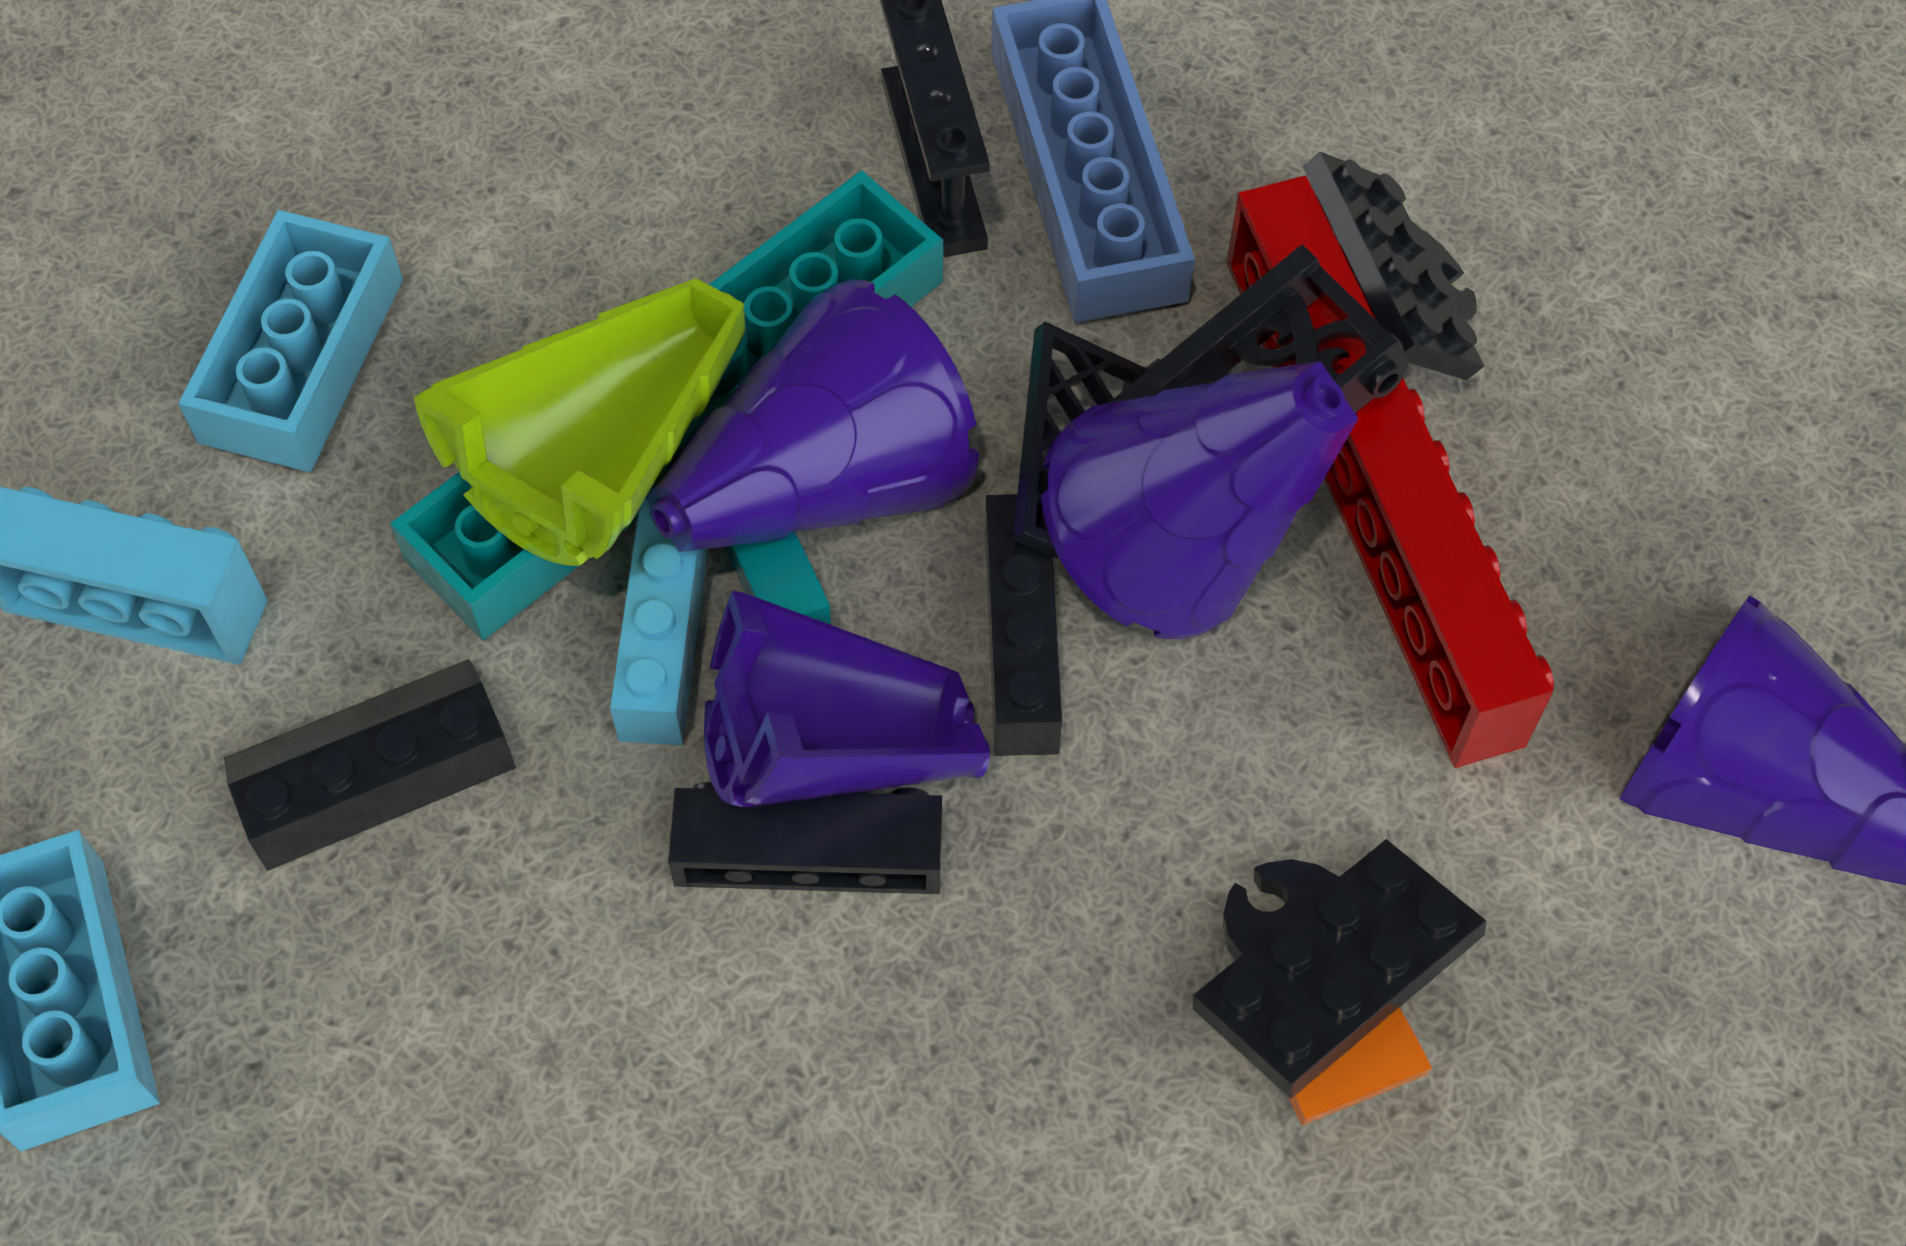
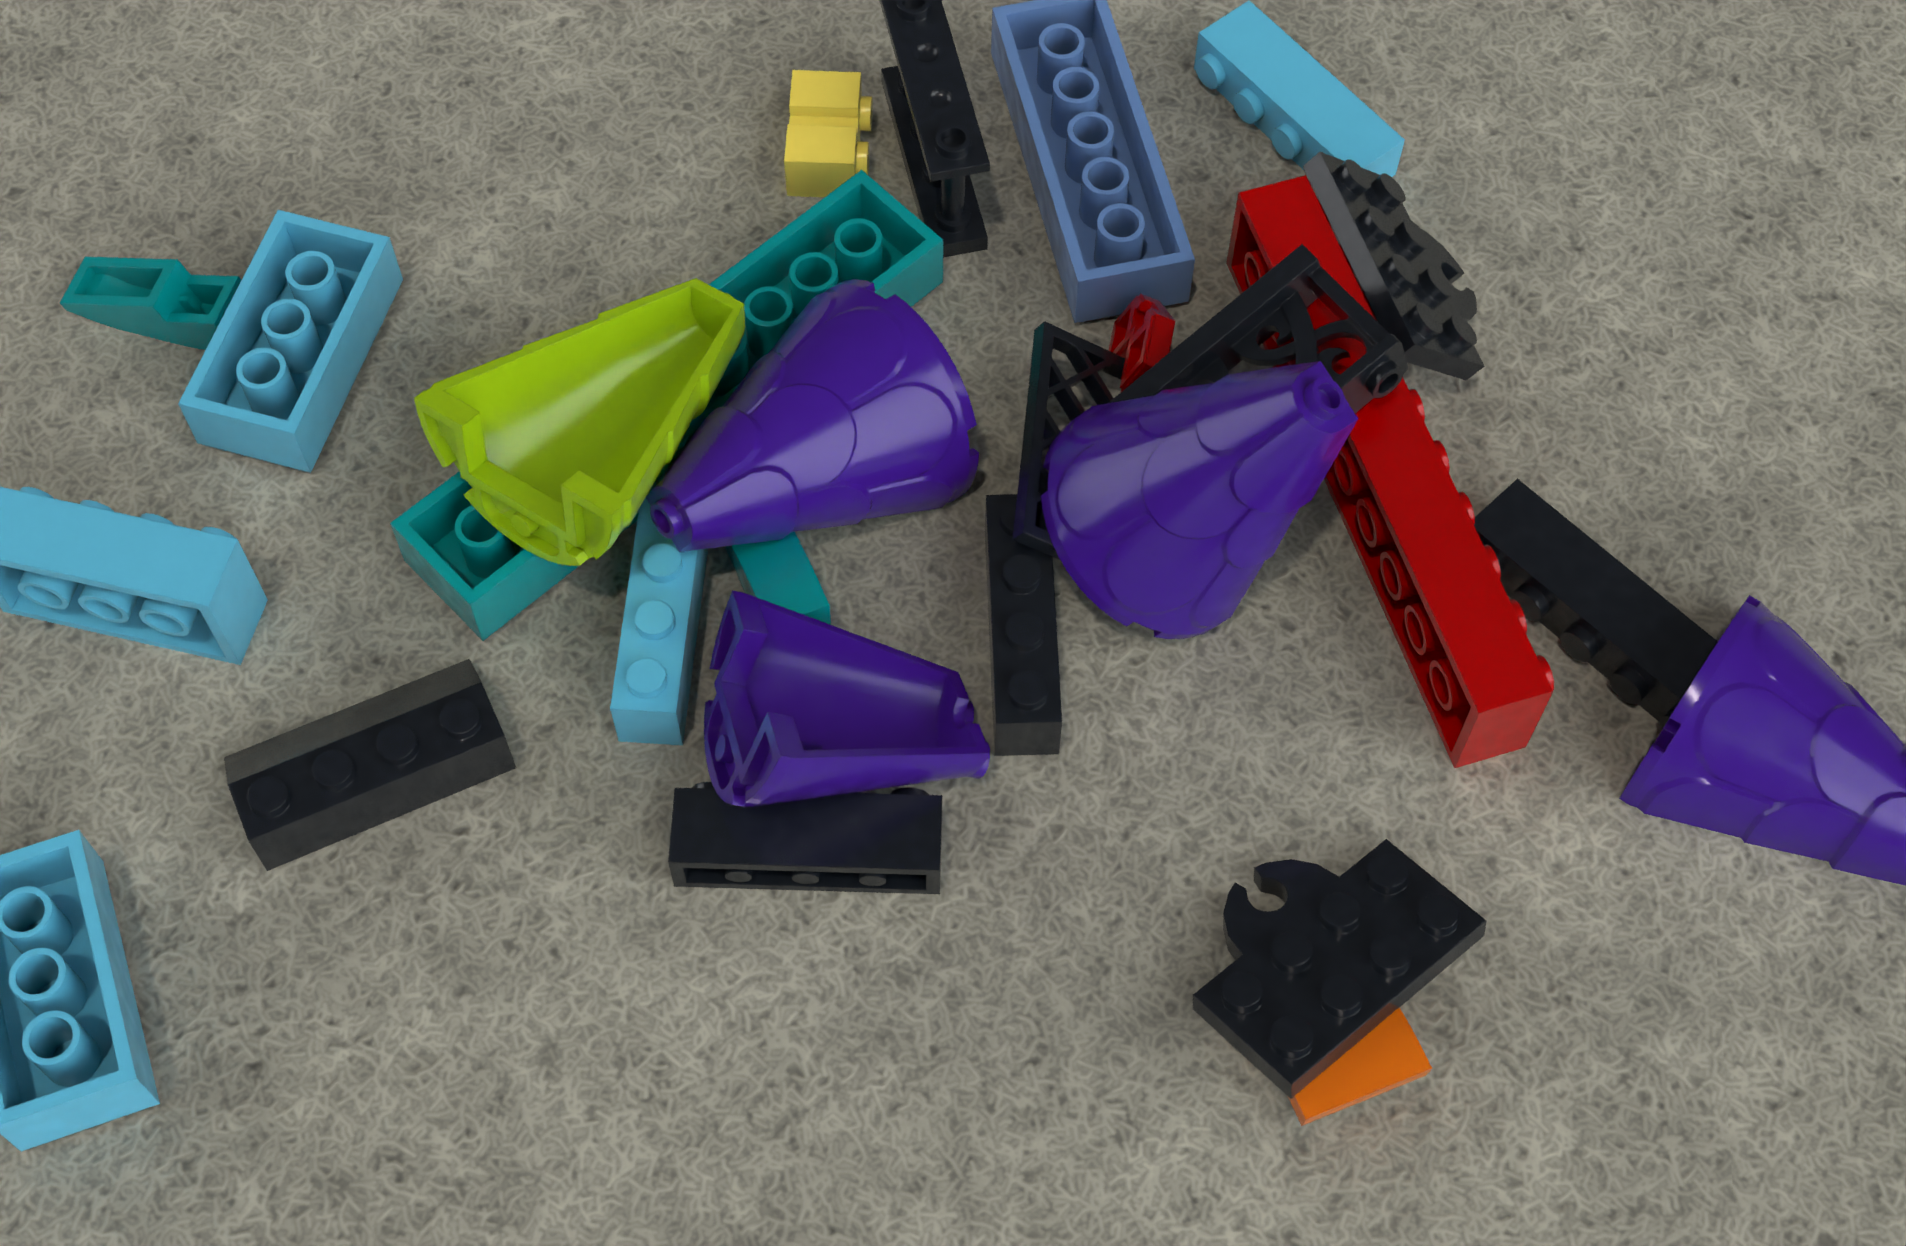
none -> teal slope [60,256,241,350]
none -> light yellow brick [784,70,872,197]
none -> red tile [1108,293,1176,392]
none -> medium azure brick [1194,0,1405,177]
none -> black brick [1474,478,1718,729]

